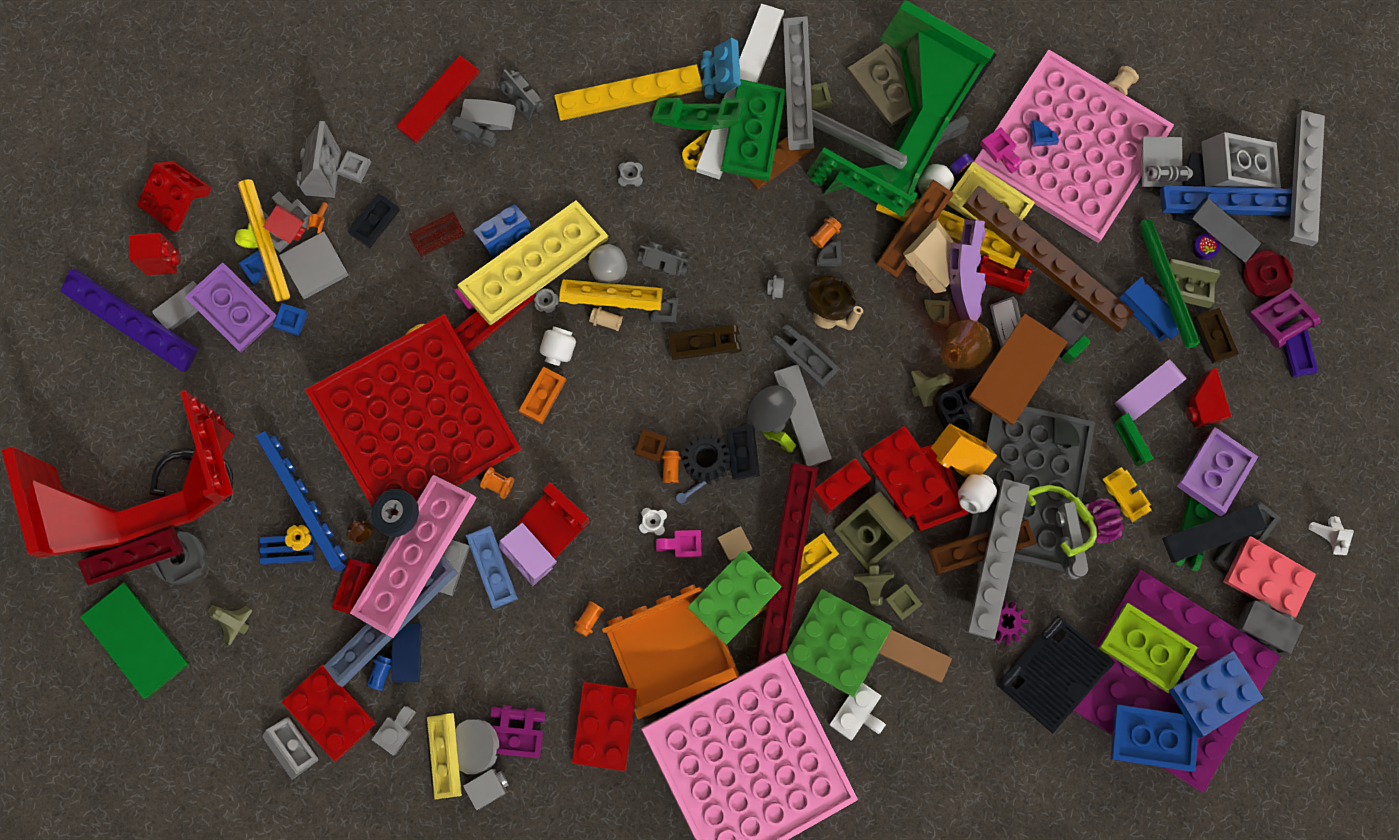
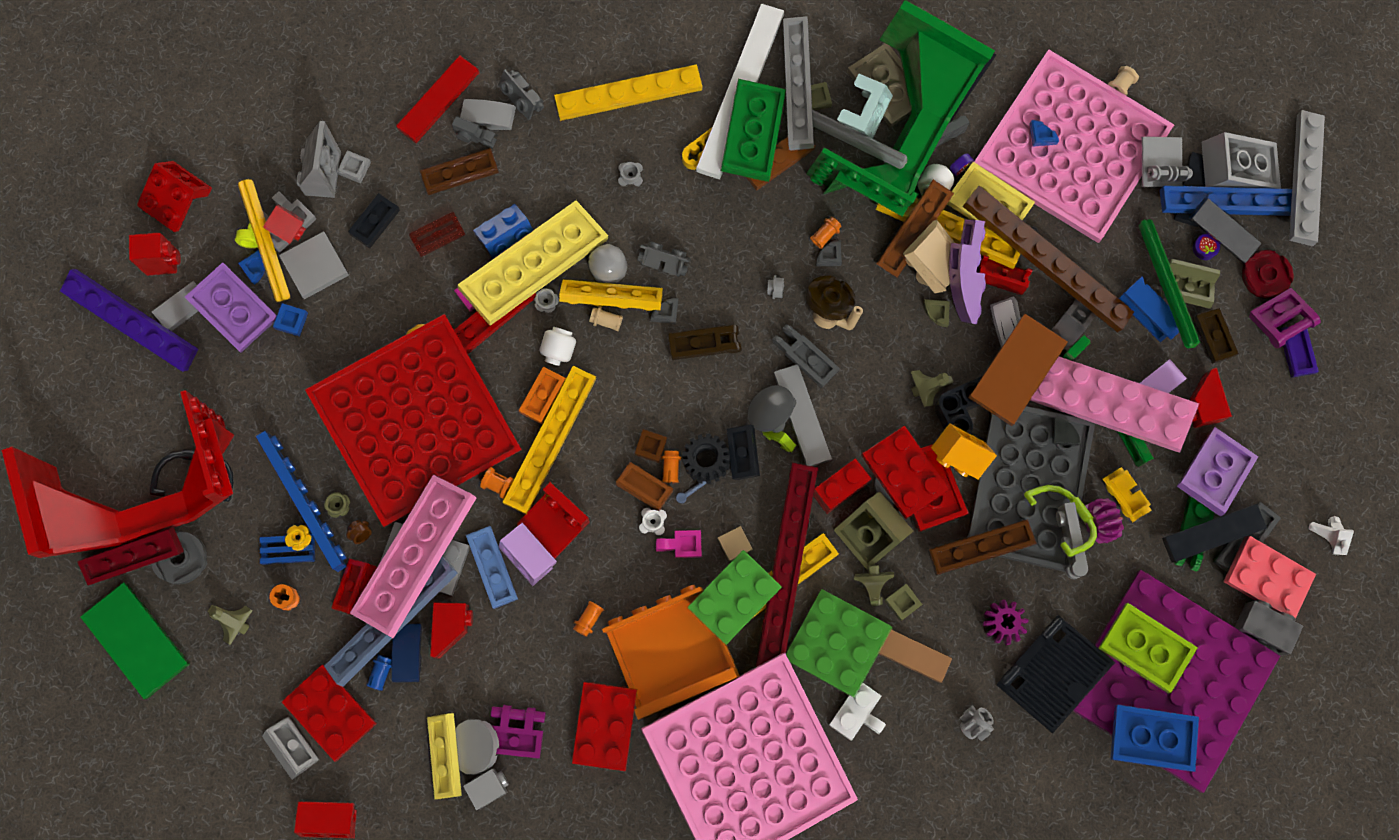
orange hand [307,202,328,234] -> none
black bush [371,489,419,537] -> none
light grey plate [372,706,416,756] -> none
green slope [651,98,747,130] -> none
dark azure plate [701,38,741,99] -> none
clear orange cone [941,319,993,370] -> none
white head [958,474,997,513] -> none
light grey plate [967,479,1030,640] -> none
dark pink plate [980,127,1022,174] -> none
blue plate [1169,651,1264,738] -> none
none -> orange bush [269,584,300,611]
none -> red hinge [294,802,357,838]
none -> olive plate [324,492,350,518]
none -> reddish brown tile [420,148,499,195]
none -> red slope [430,603,473,659]
none -> yellow plate [503,366,596,514]
none -> dark orange tile [616,462,673,511]
none -> light aqua panel [837,74,893,139]
none -> light grey gear [960,706,994,741]
none -> bright pink plate [1030,356,1199,453]

